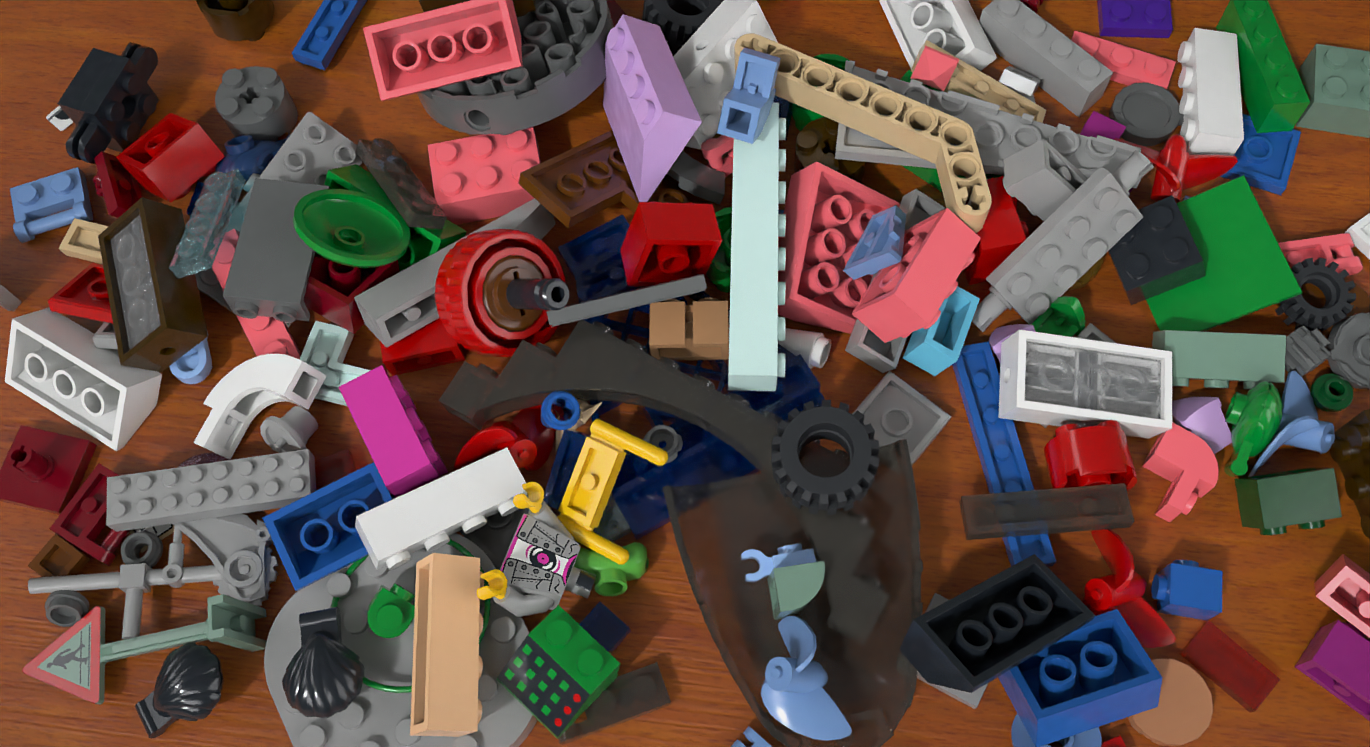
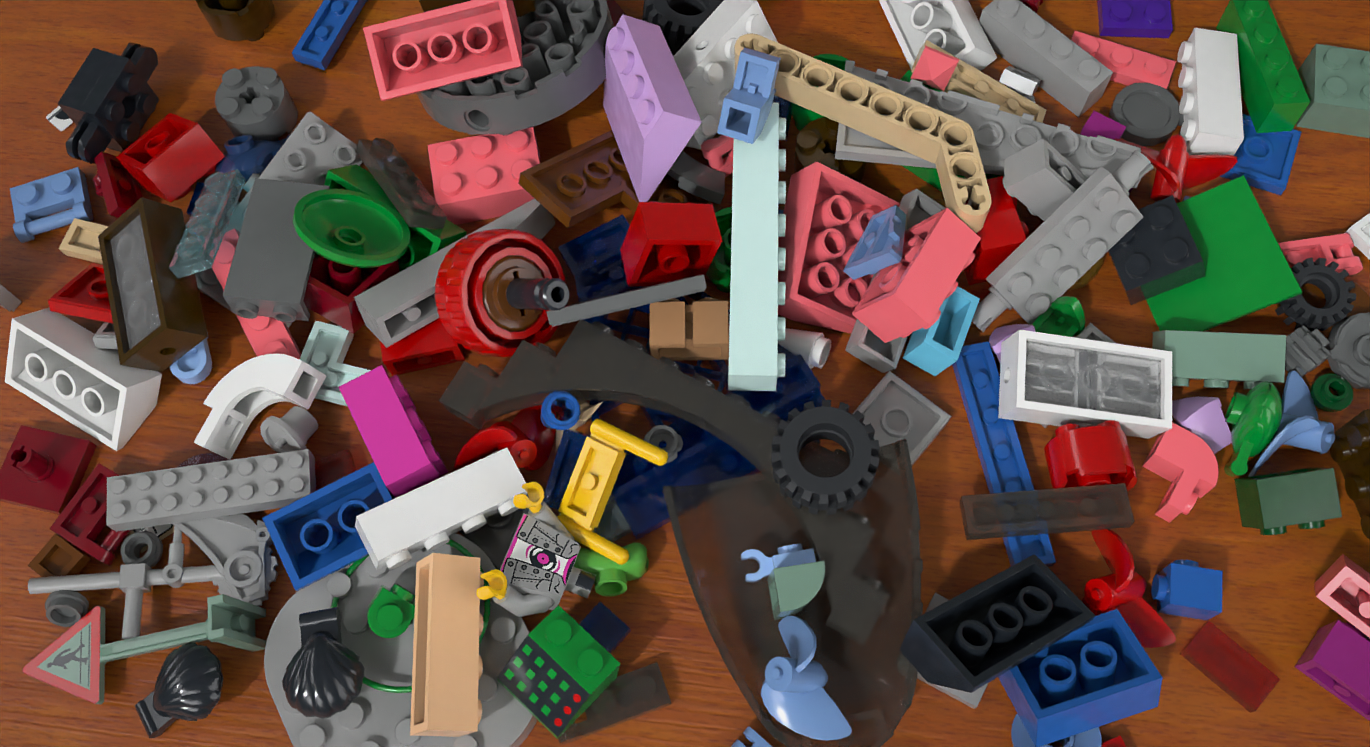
nougat tile [1127,659,1213,746] -> none

